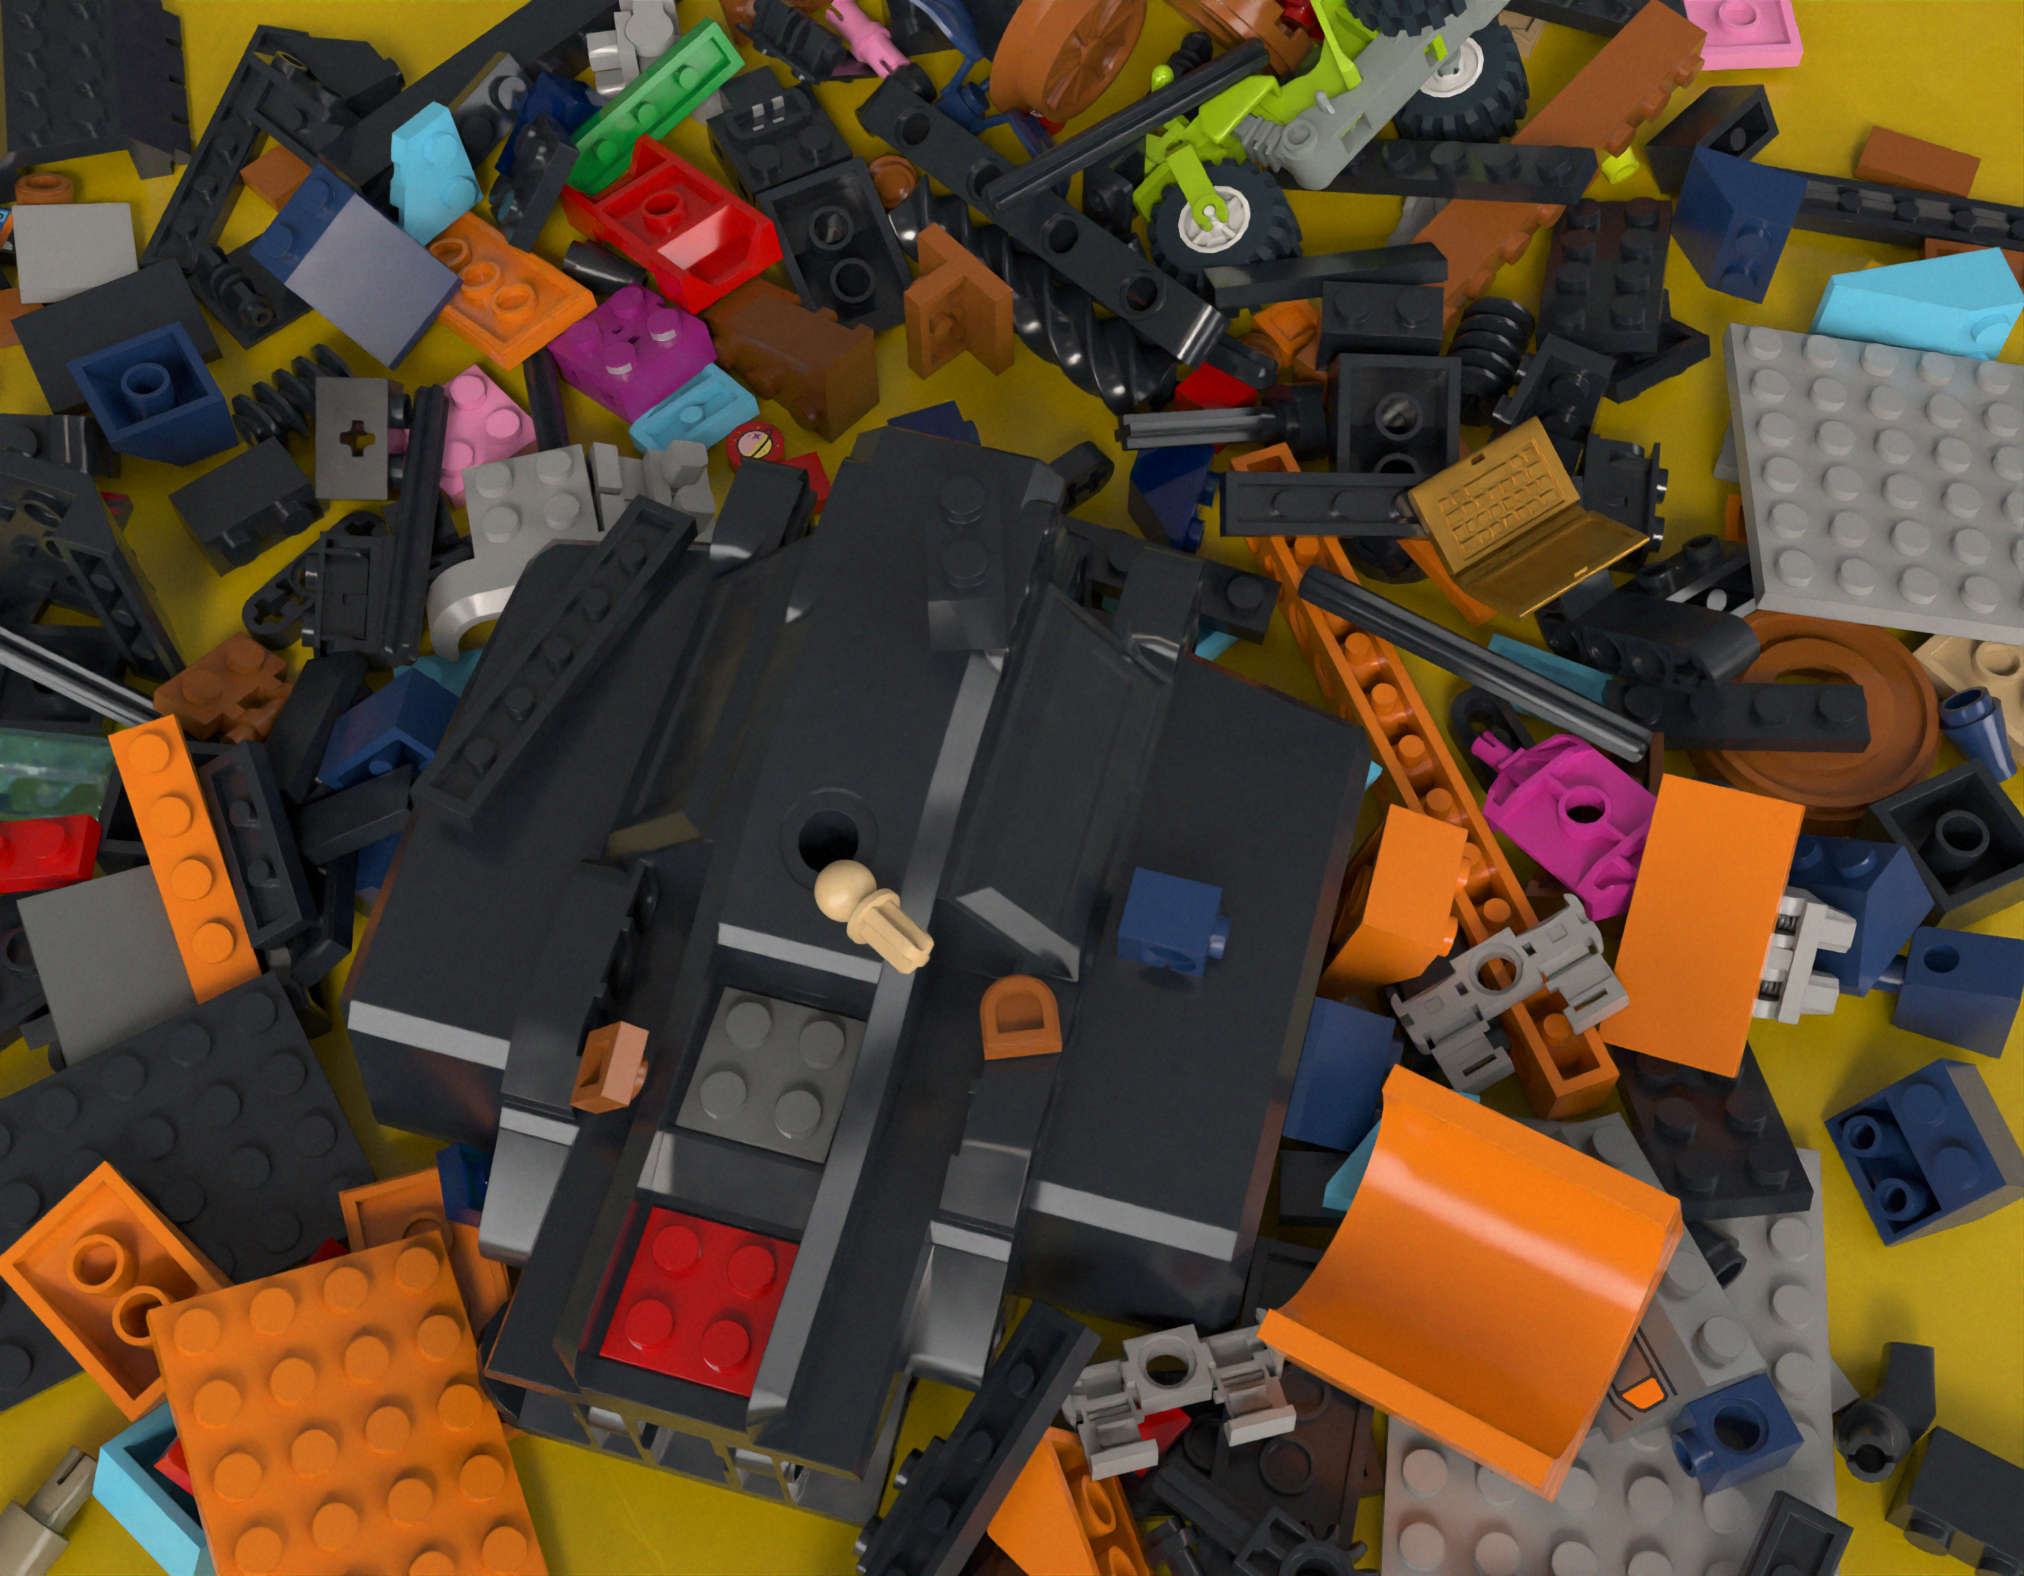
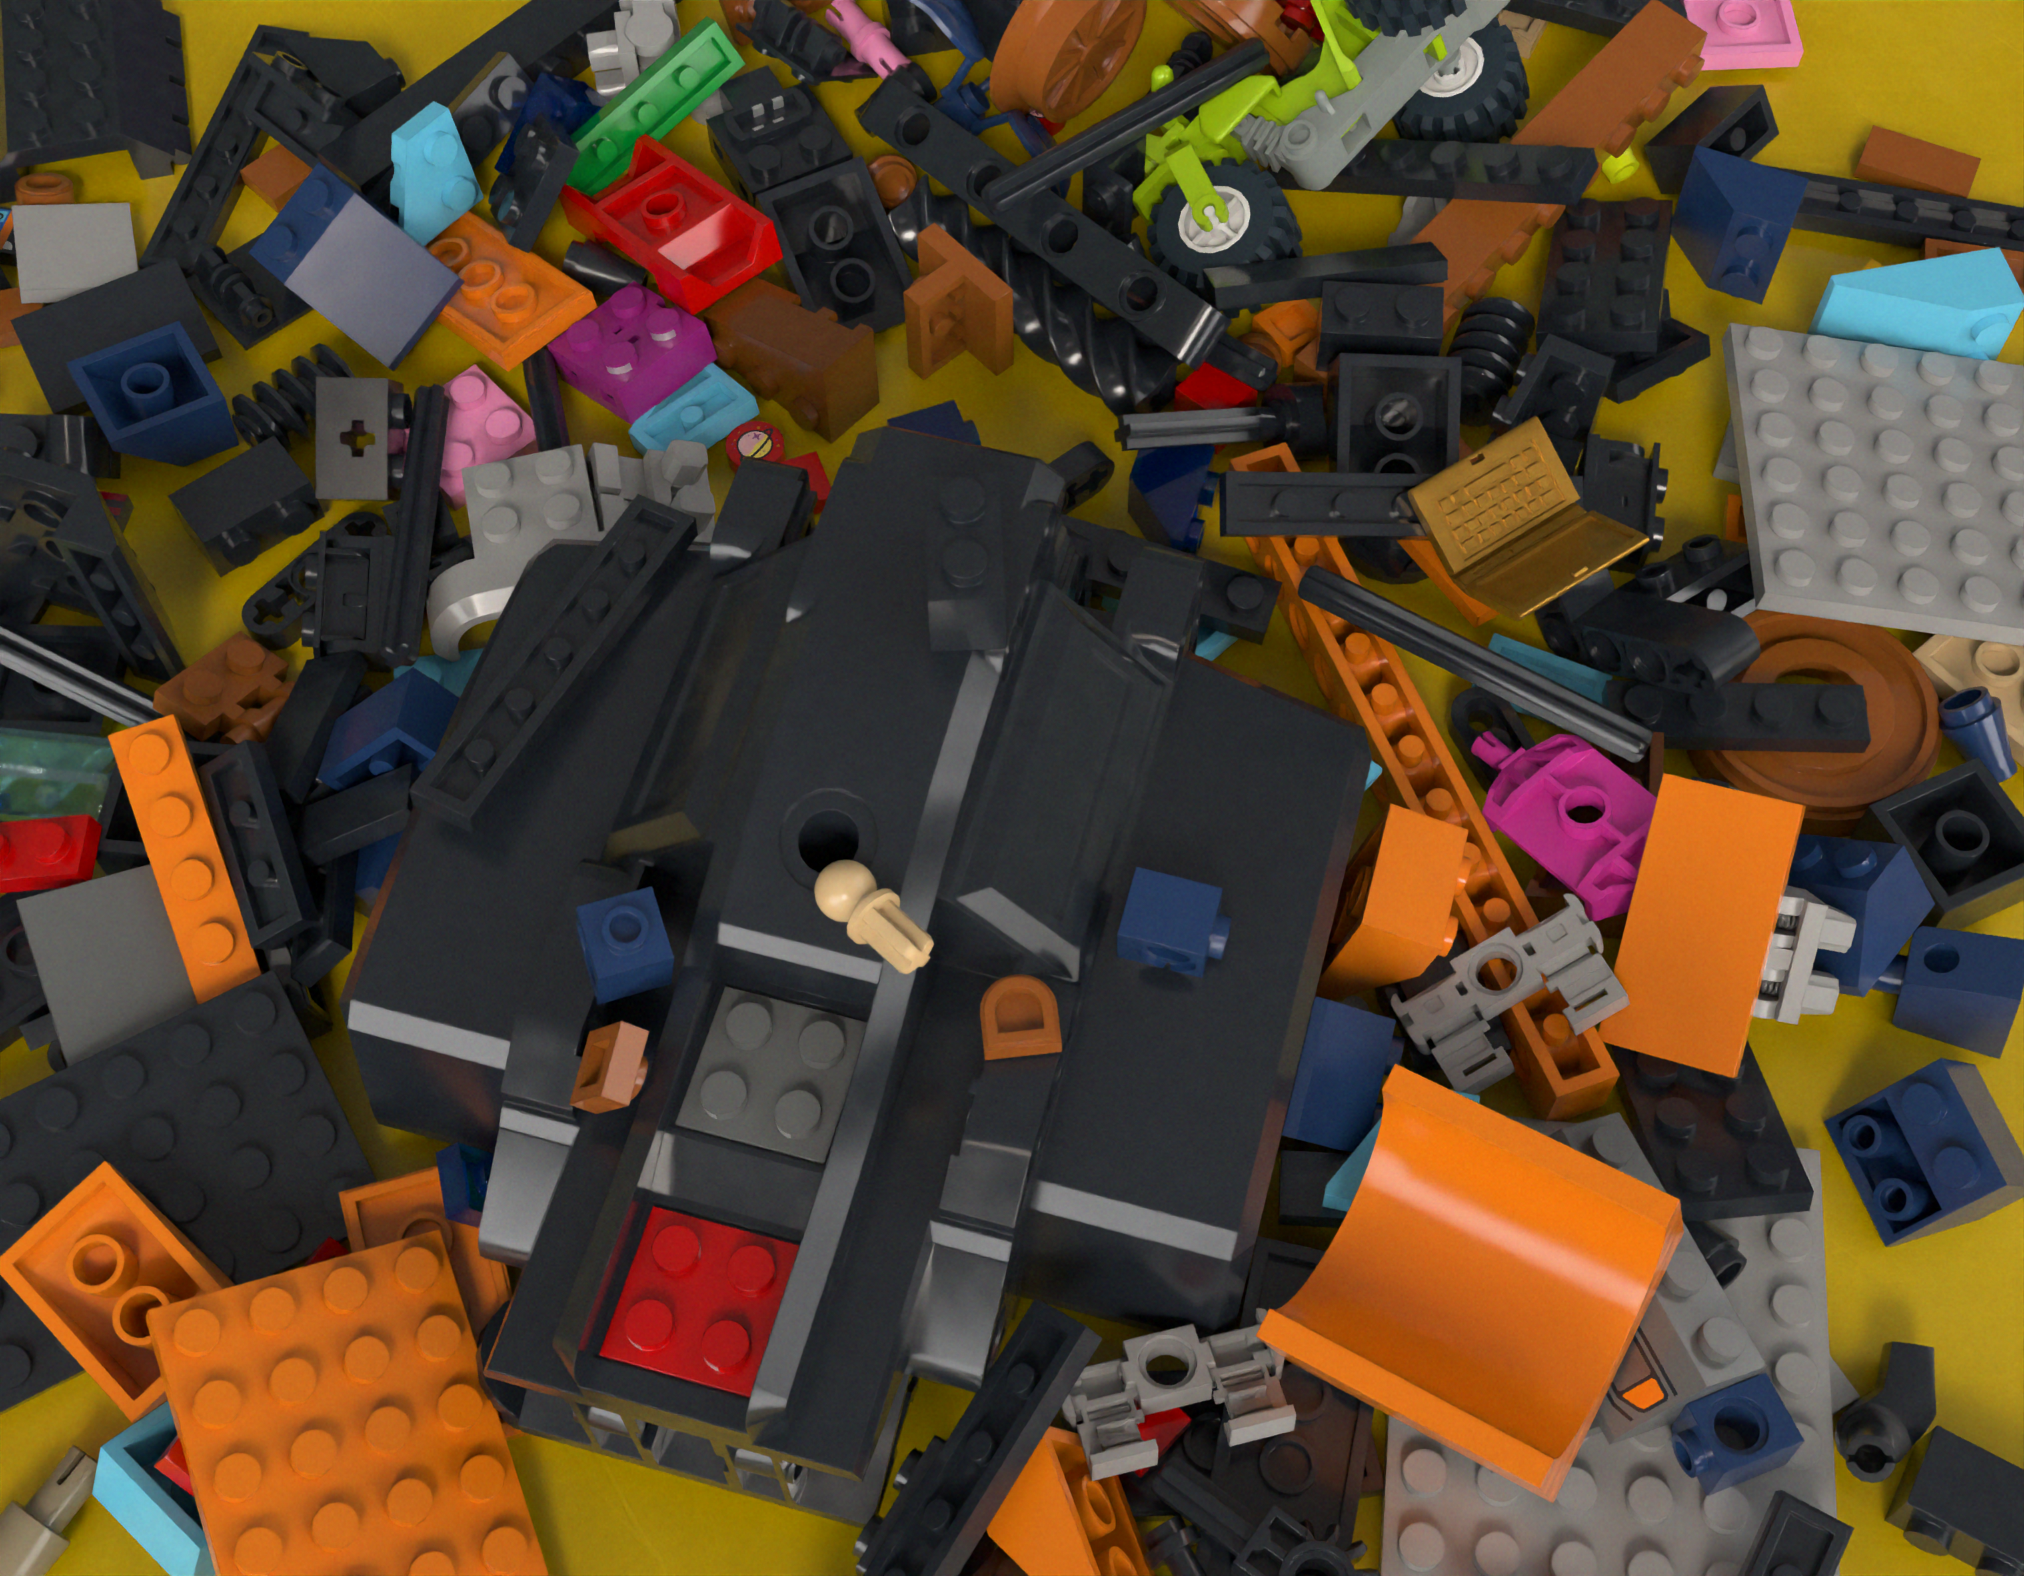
none -> dark blue brick [576,886,674,1005]

